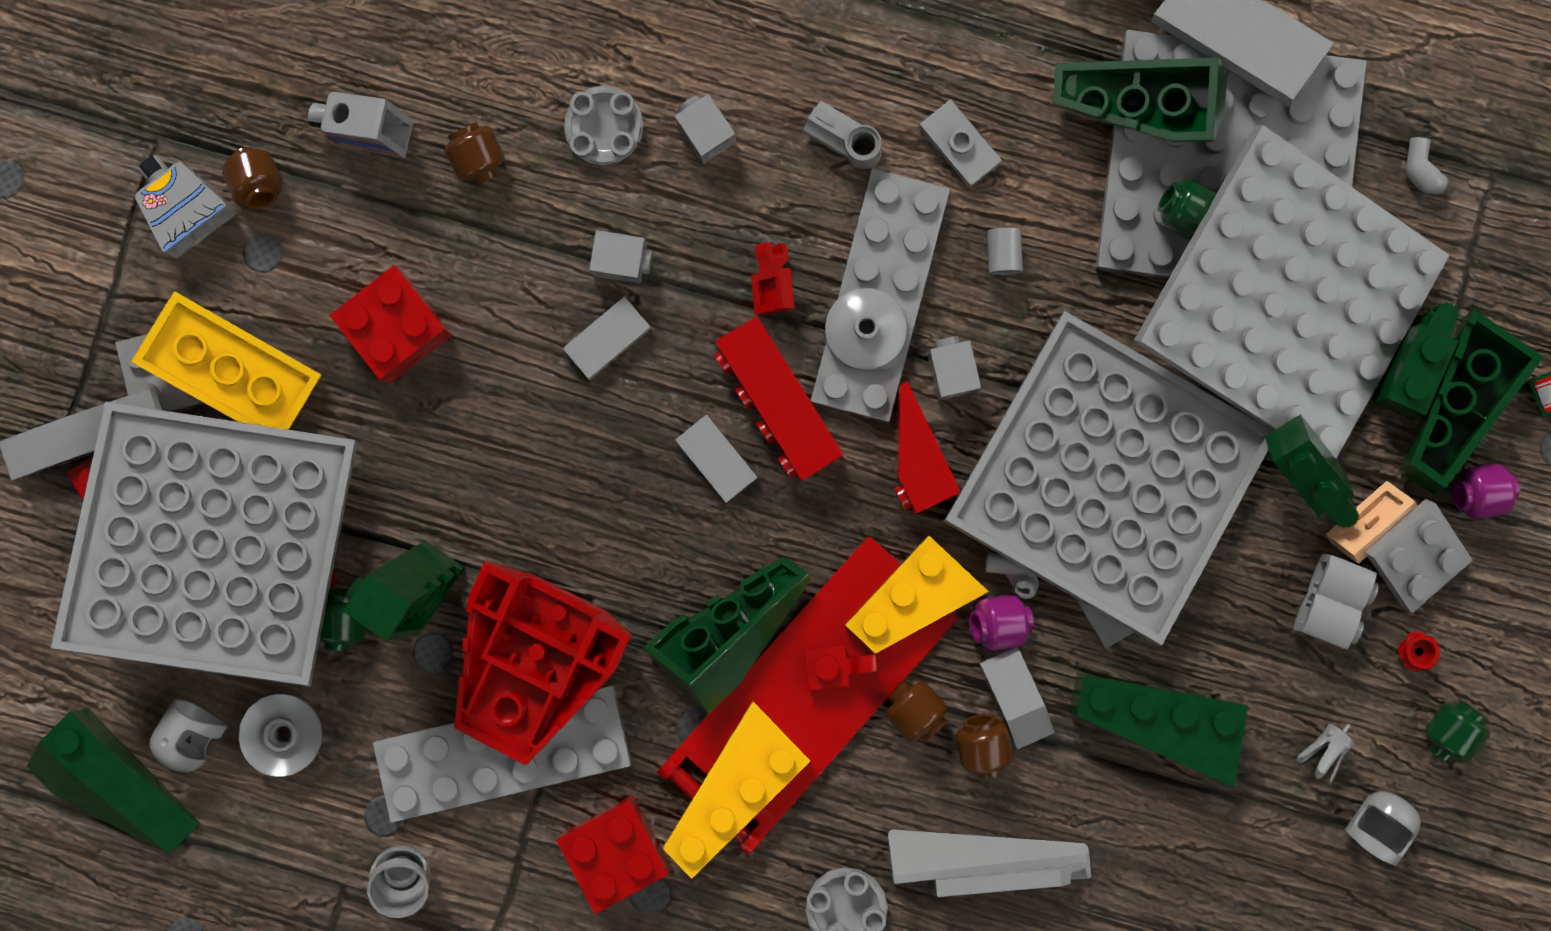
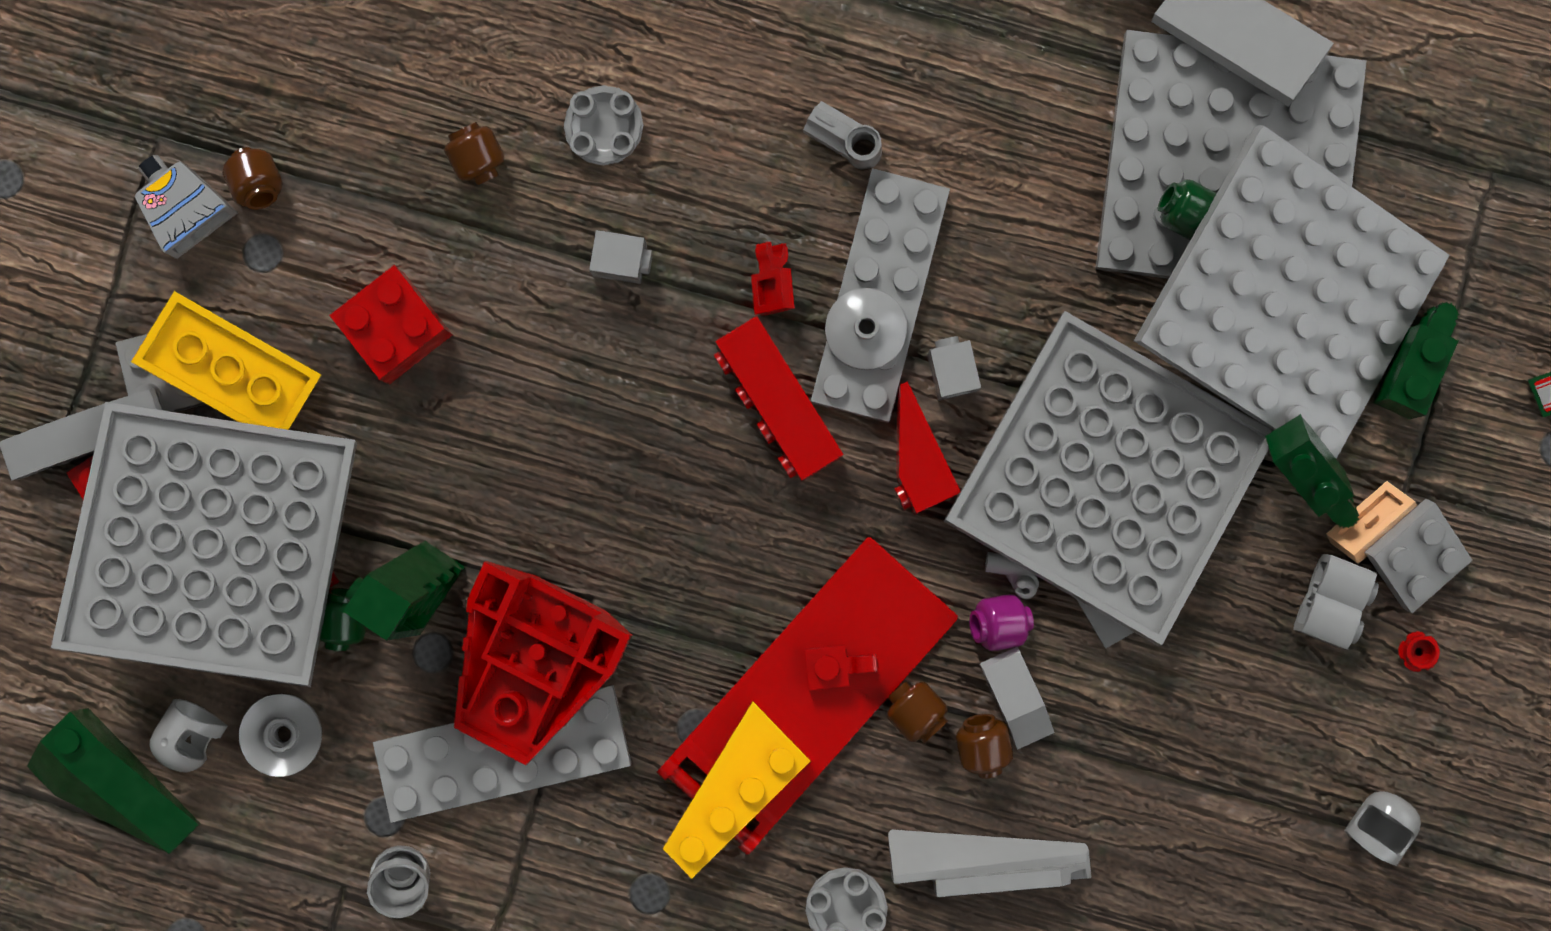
light grey torso [308,92,414,159] -> none
red brick [556,794,672,914] -> none
light grey tile [563,296,652,380] -> none
dark green wedge [643,557,811,714] -> none
light grey brick [675,93,736,165] -> none
light grey tile [675,414,758,503] -> none
yellow wing [845,536,989,654] -> none
light grey plate [919,99,1002,189] -> none
light grey piece [987,227,1023,276] -> none
dark green wedge [1053,57,1228,143] -> none
dark green wedge [1069,672,1248,788] -> none
light grey piece [1296,724,1355,785] -> none
dark green wedge [1399,309,1544,495] -> none
light grey arm [1406,137,1448,195] -> none
dark green head [1425,700,1490,764] -> none
magenta head [1452,463,1520,520] -> none

